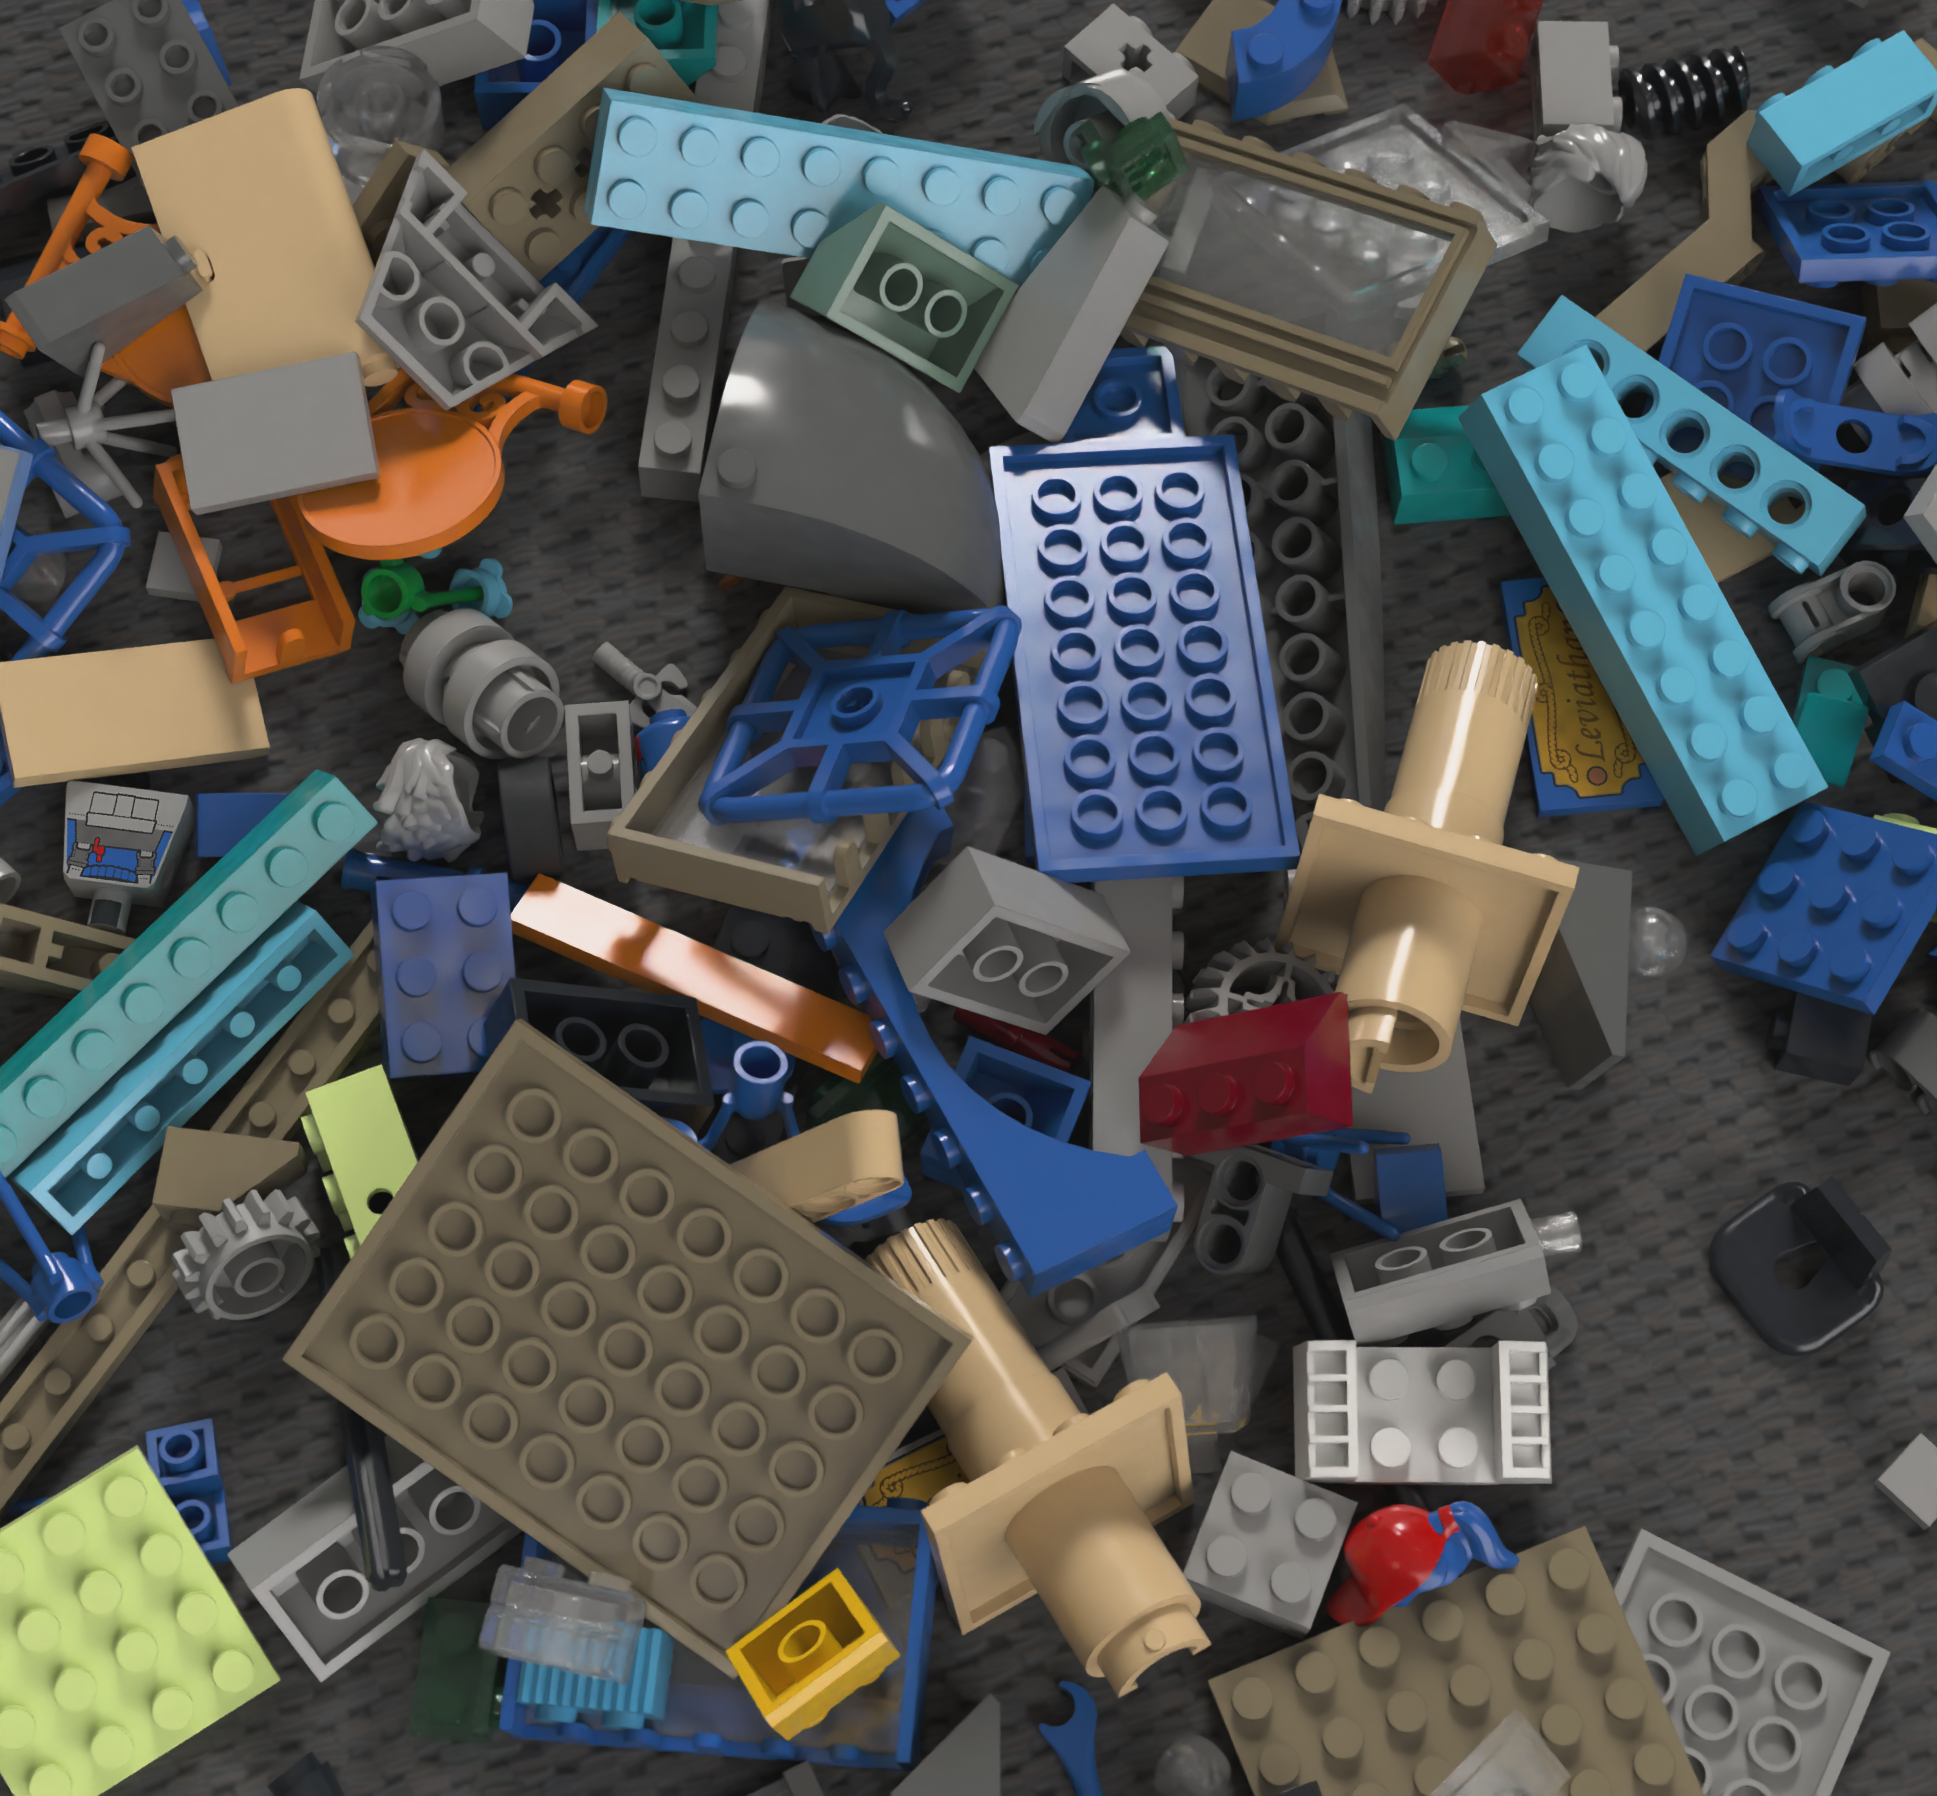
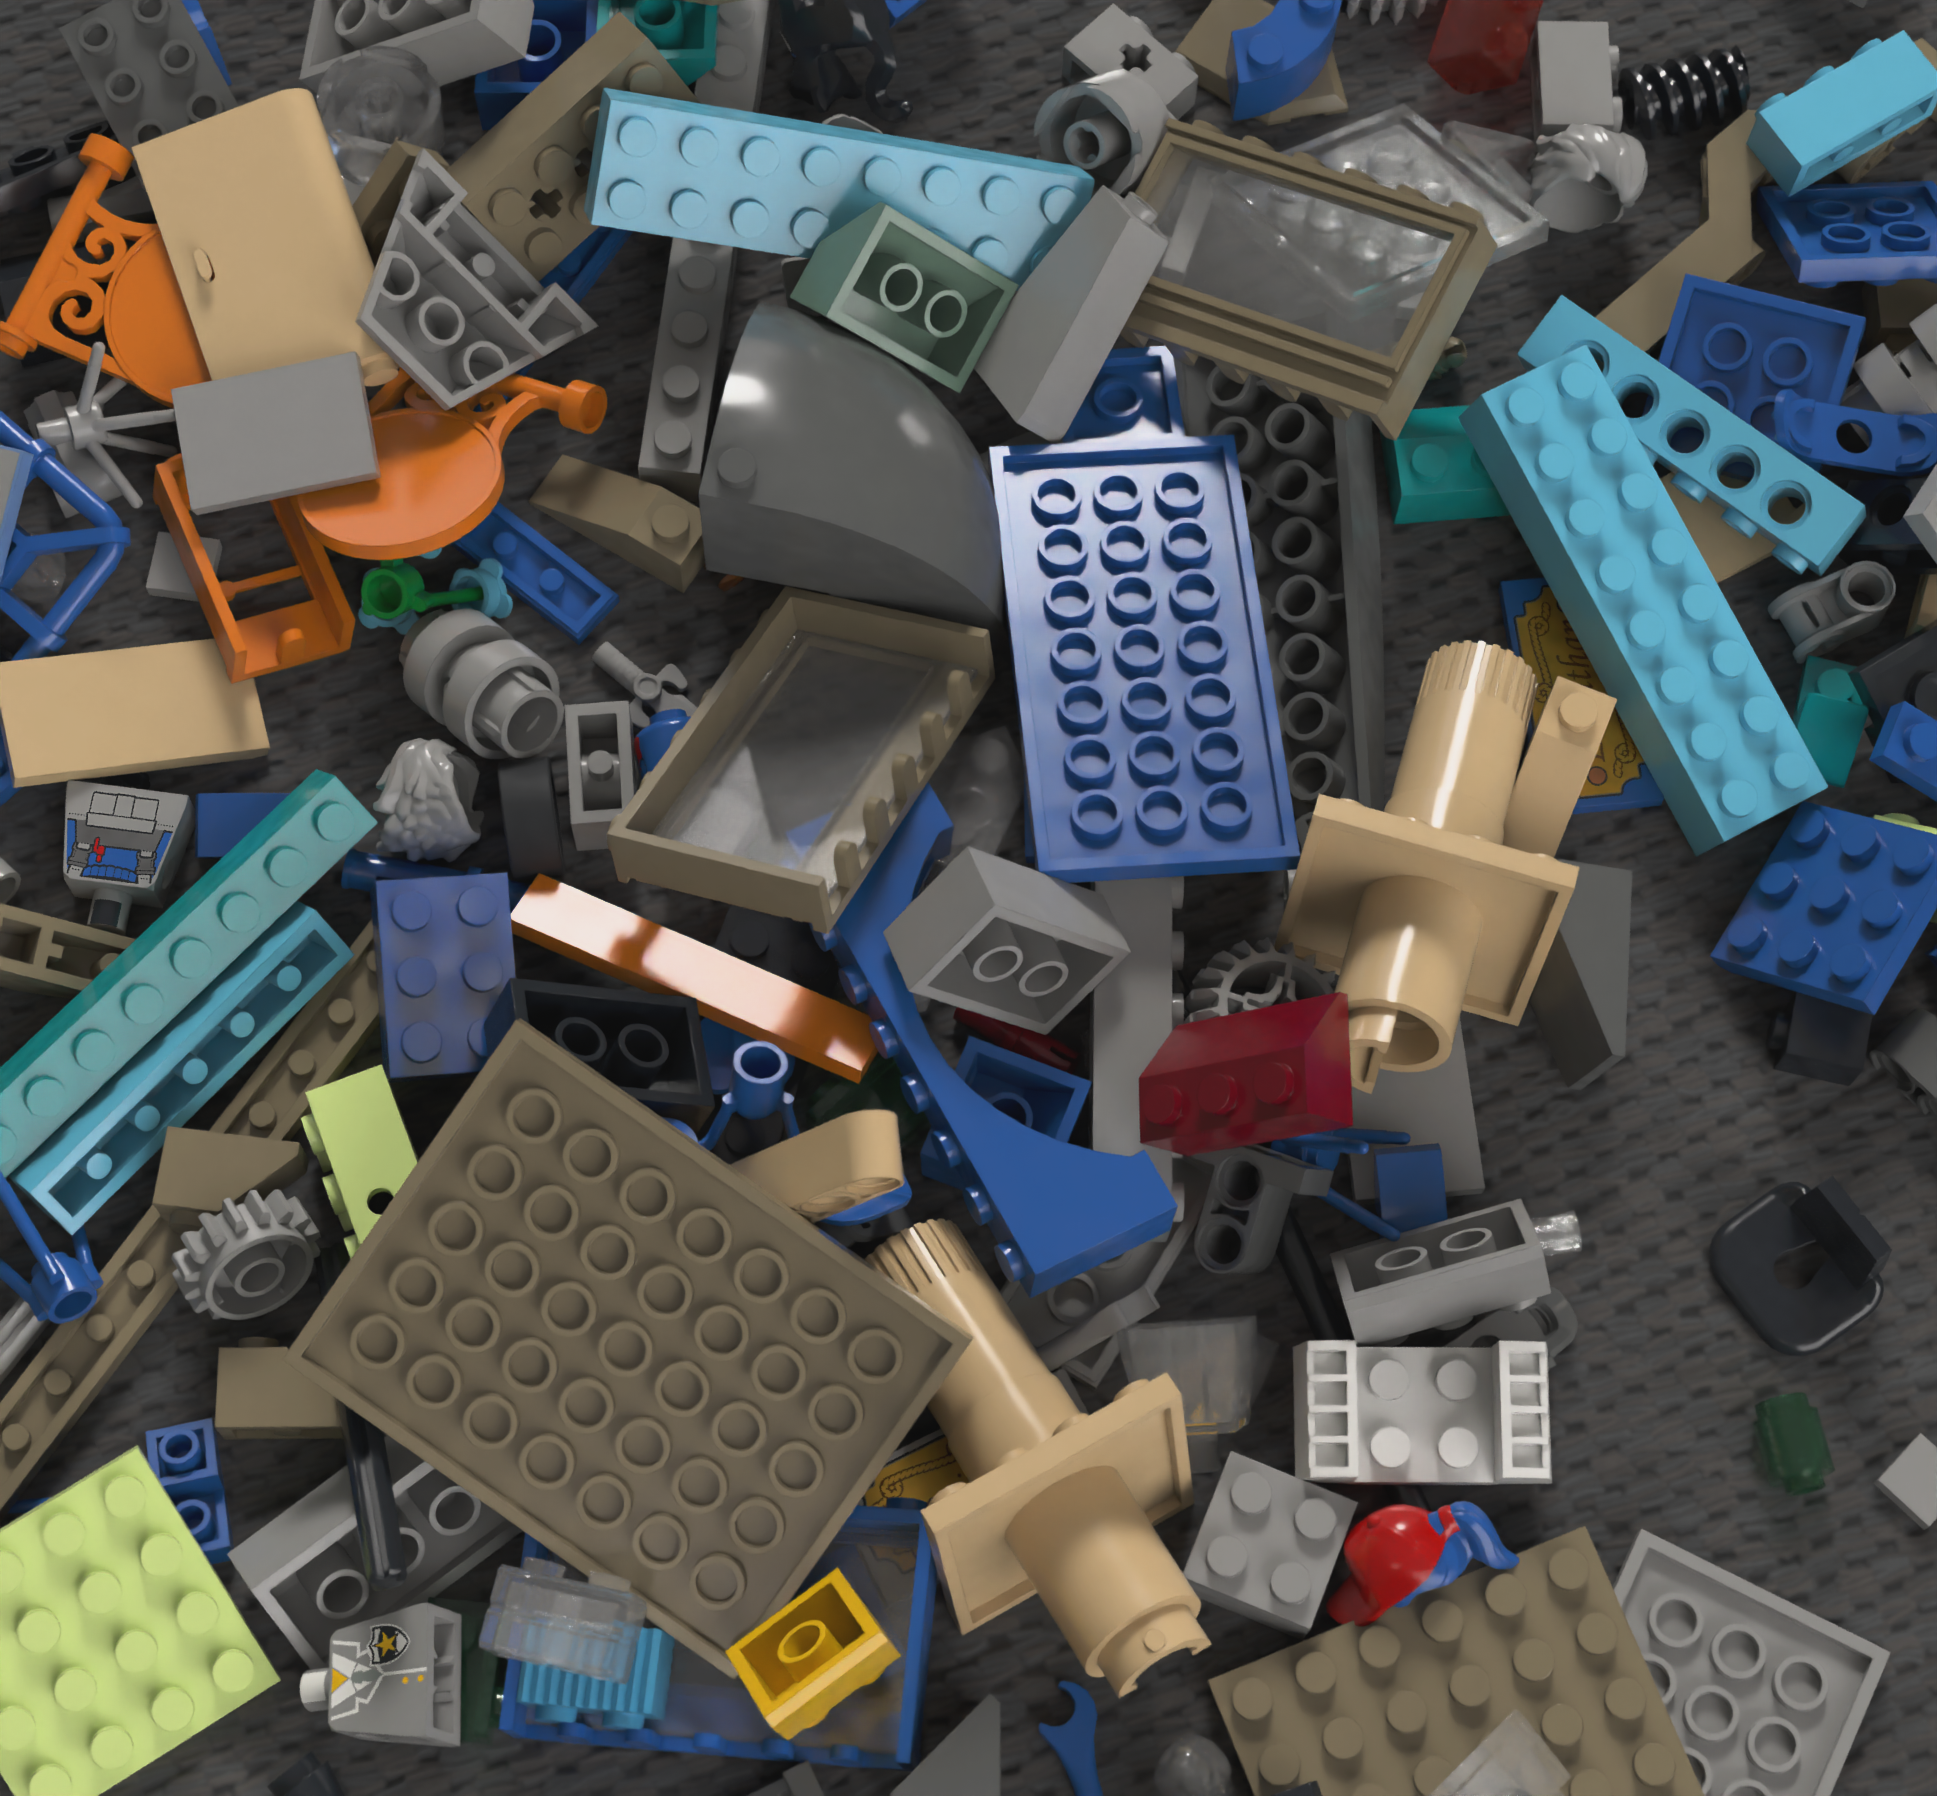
dark grey slope [4,225,203,378] -> none
blue plate [698,606,1022,825] -> none
clear green bracket [1079,111,1190,200] -> none
clear piece [1629,907,1687,977] -> none
none -> dark tan slope [215,1337,343,1440]
none -> light grey torso [300,1603,462,1747]
none -> blue tile [450,502,620,645]
none -> dark tan slope [529,454,705,593]
none -> tan slope [1502,676,1617,858]
none -> clear green brick [1752,1392,1835,1497]

